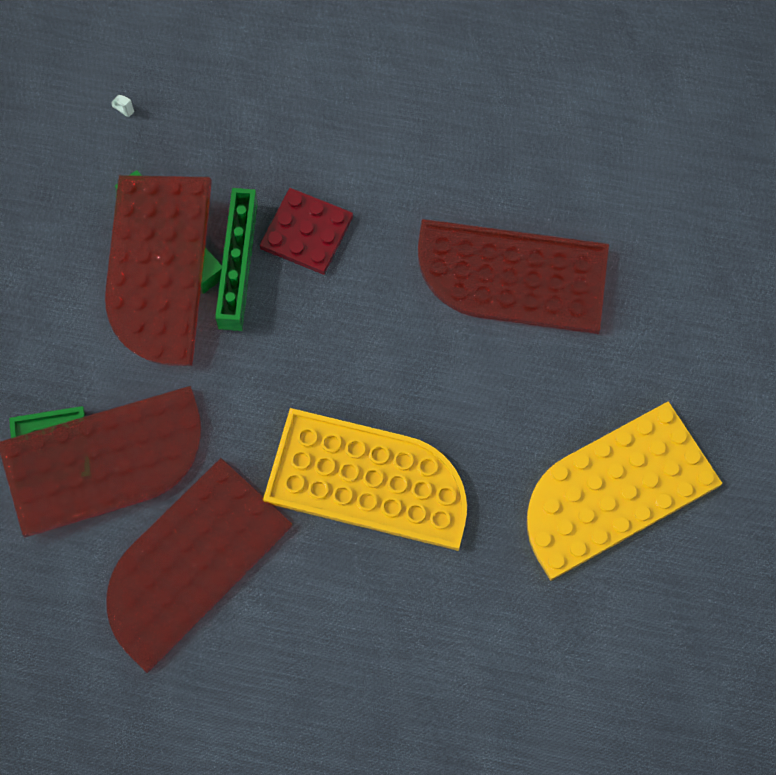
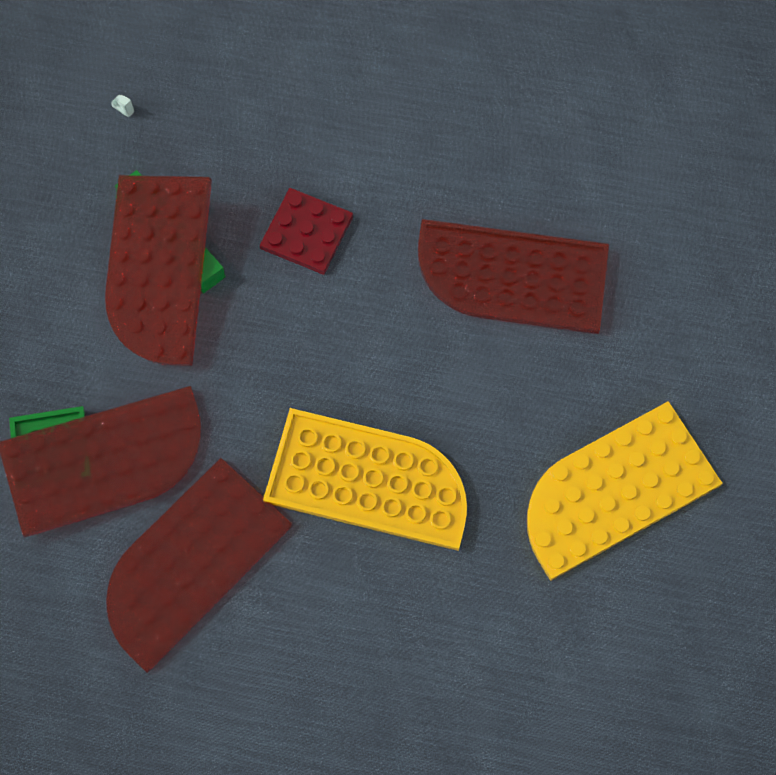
green brick [215,188,258,331] -> none

